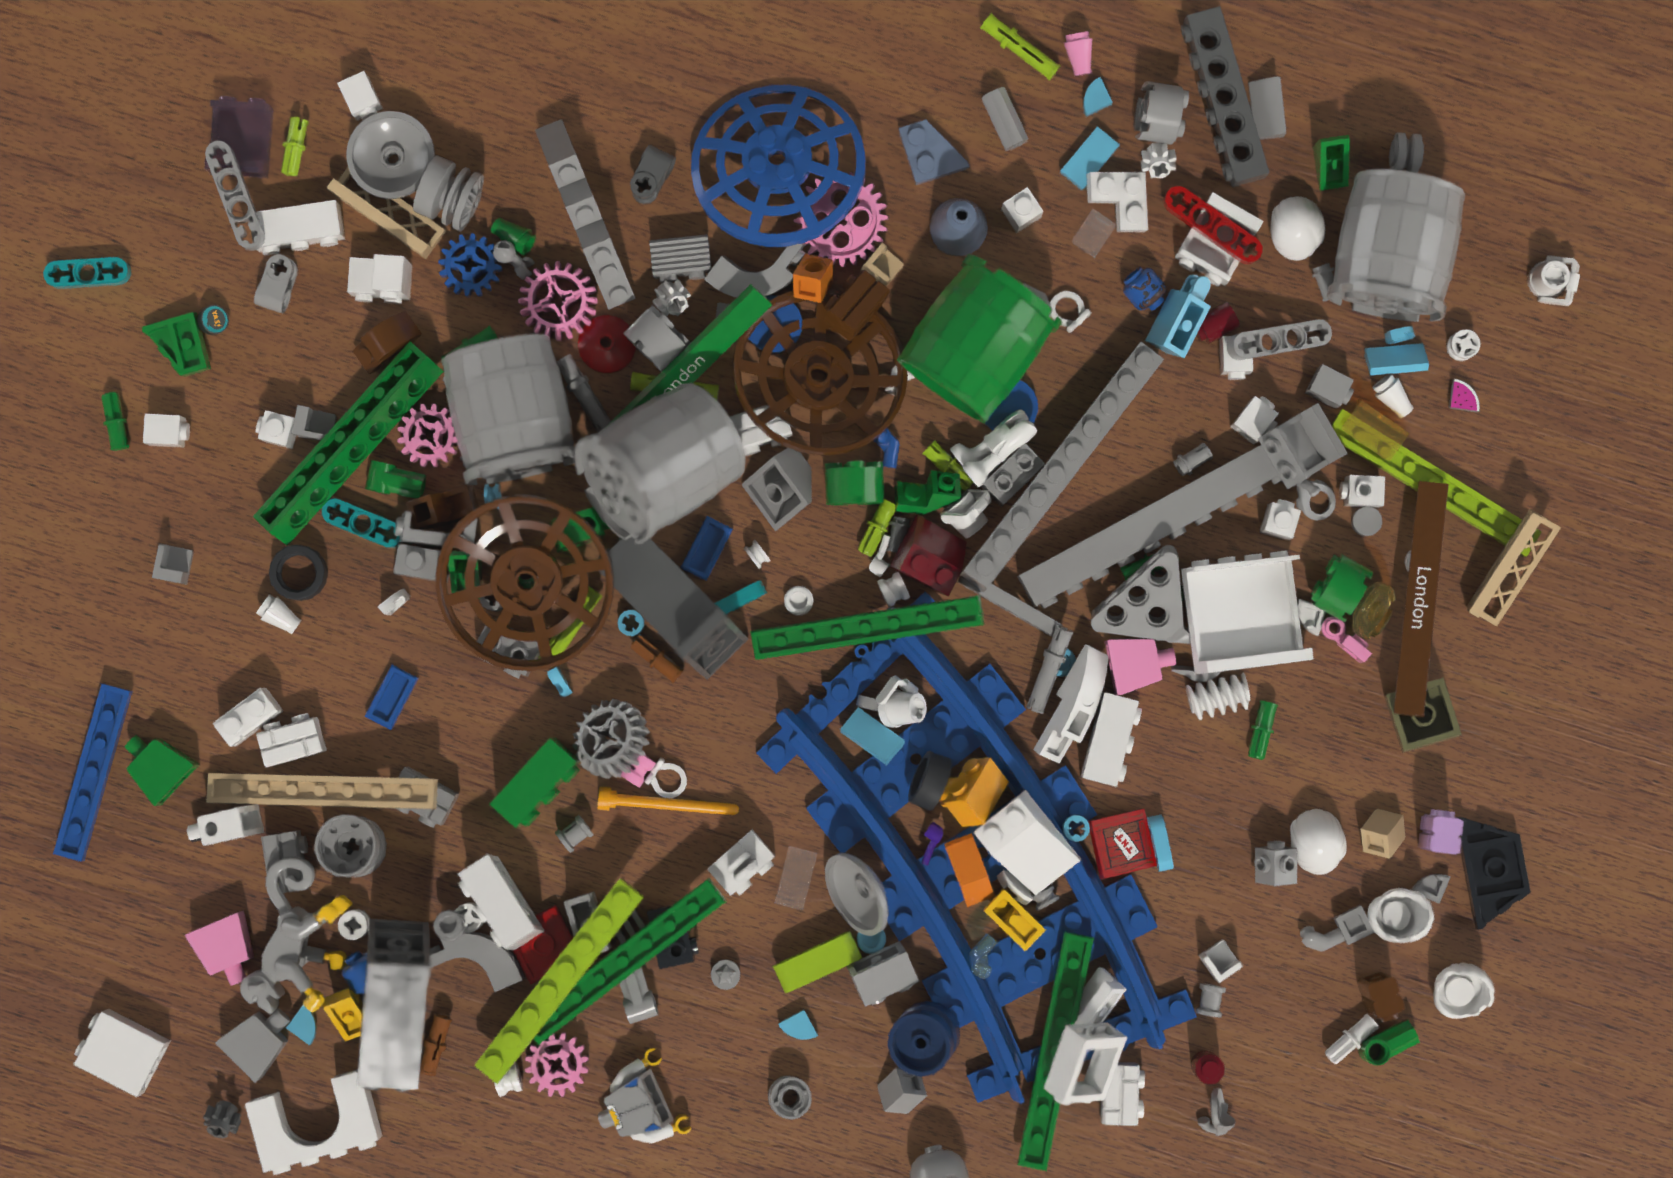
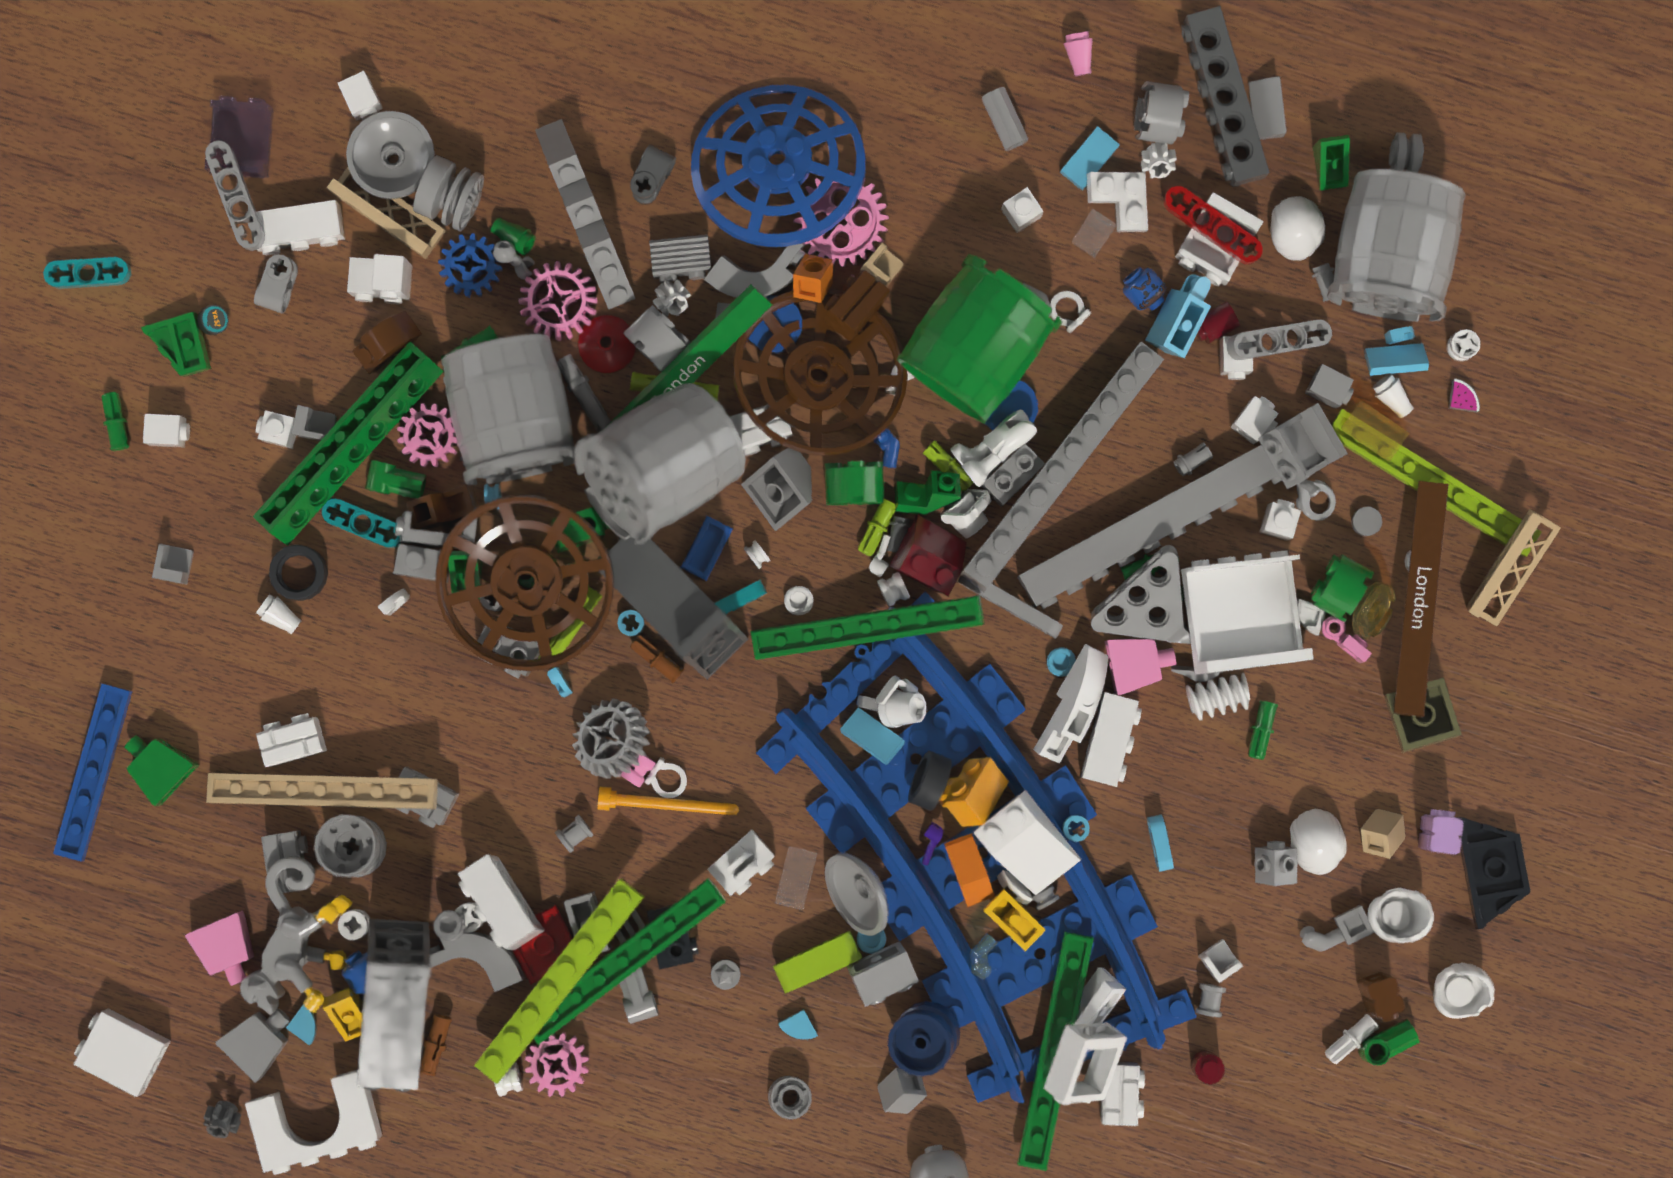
white torso [187,804,264,846] -> none
white brick [213,688,283,747] -> none
lime axle [281,117,309,177] -> none
blue tile [364,665,419,730] -> none
green brick [490,738,581,828] -> none
light grey torso [598,1048,691,1144] -> none
sand blue wing [898,120,969,185] -> none
sand blue cone [930,198,988,256] -> none
lime pin [980,13,1061,81] -> none
light grey pin [1026,625,1074,714] -> none
medium azure tile [1083,77,1113,117] -> none
red tile [1088,808,1157,879] -> none
light grey piece [1197,1088,1236,1136] -> none
white brick [1339,475,1385,508] -> none
light grey tile [1411,874,1450,904] -> none
white piece [1528,256,1580,306] -> none

